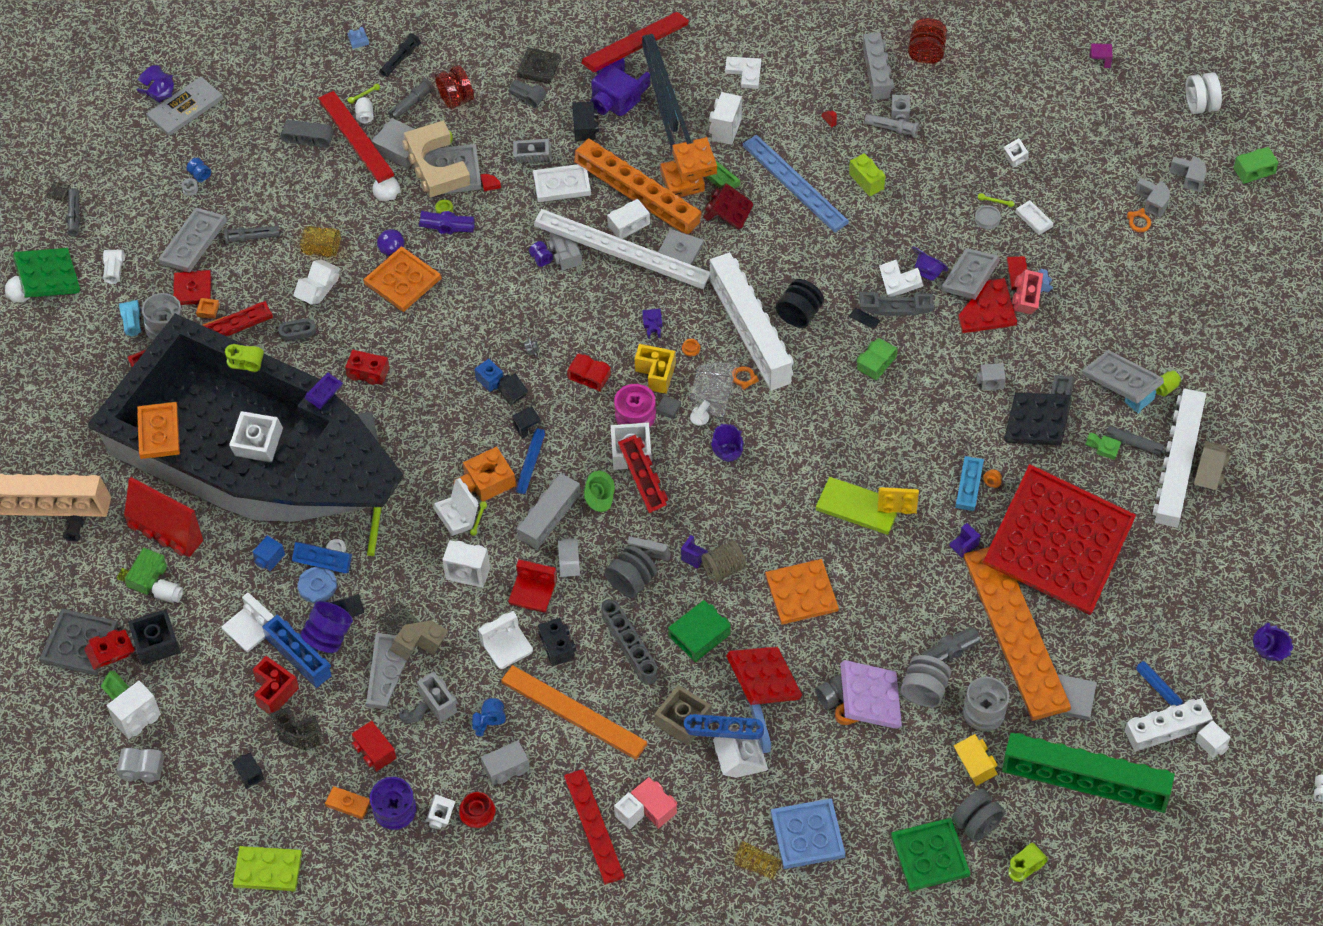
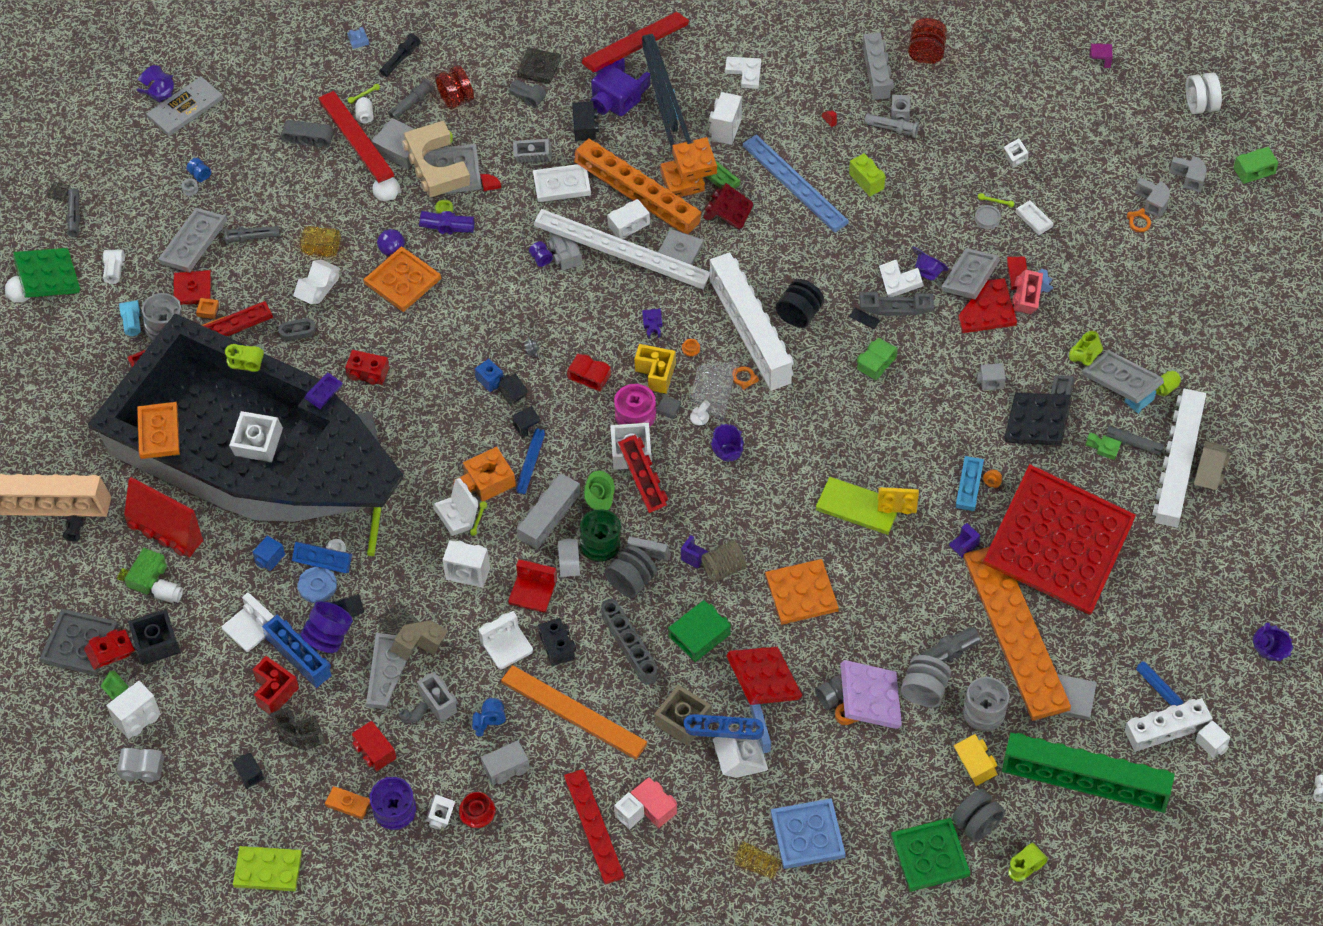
none -> dark green wheel [580,509,621,562]
none -> lime piece [1069,331,1103,366]

